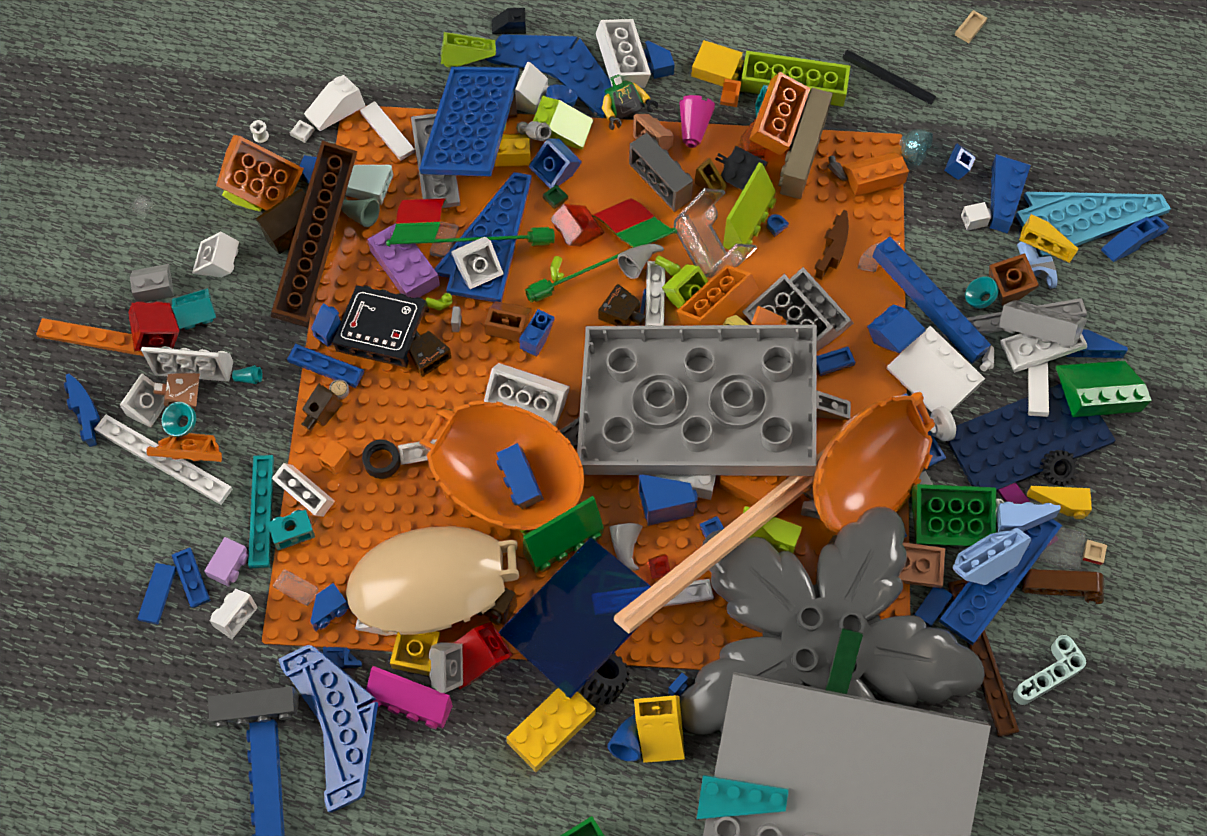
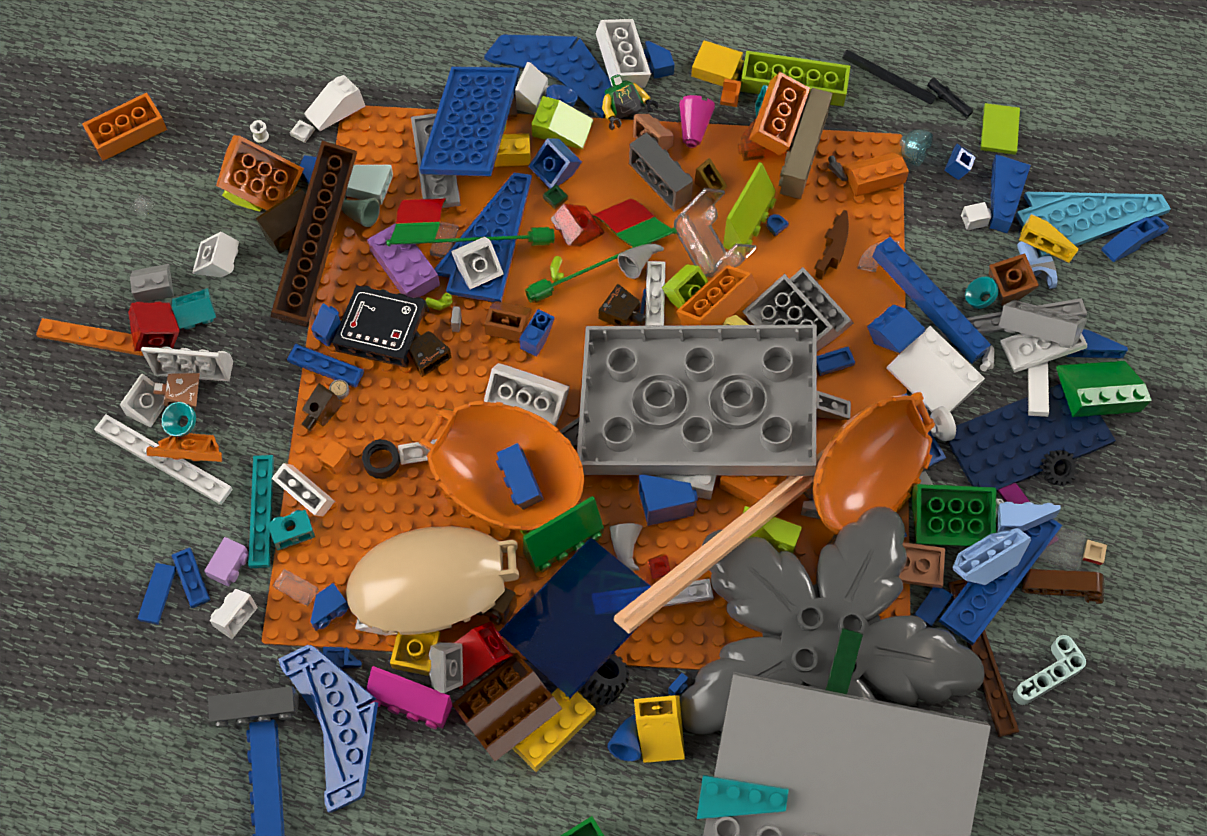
blue slope [64,374,100,447] -> none
teal cone [232,365,263,384] -> none
white tile [360,101,415,161] -> none
lime slope [441,32,496,67] -> none
black slope [492,8,526,34] -> none
light grey piece [516,121,551,141] -> none
lime arm [655,255,681,276] -> none
blue plate [699,516,724,538] -> none
black plate [715,146,772,190] -> none
orange slope [751,306,787,325] -> none
tan tile [955,10,988,43] -> none
yellow slope [1027,486,1092,519] -> none
none -> orange brick [82,93,167,161]
none -> reddish brown slope [452,653,562,762]
none -> black pin [927,77,974,119]
none -> lime tile [980,103,1020,155]

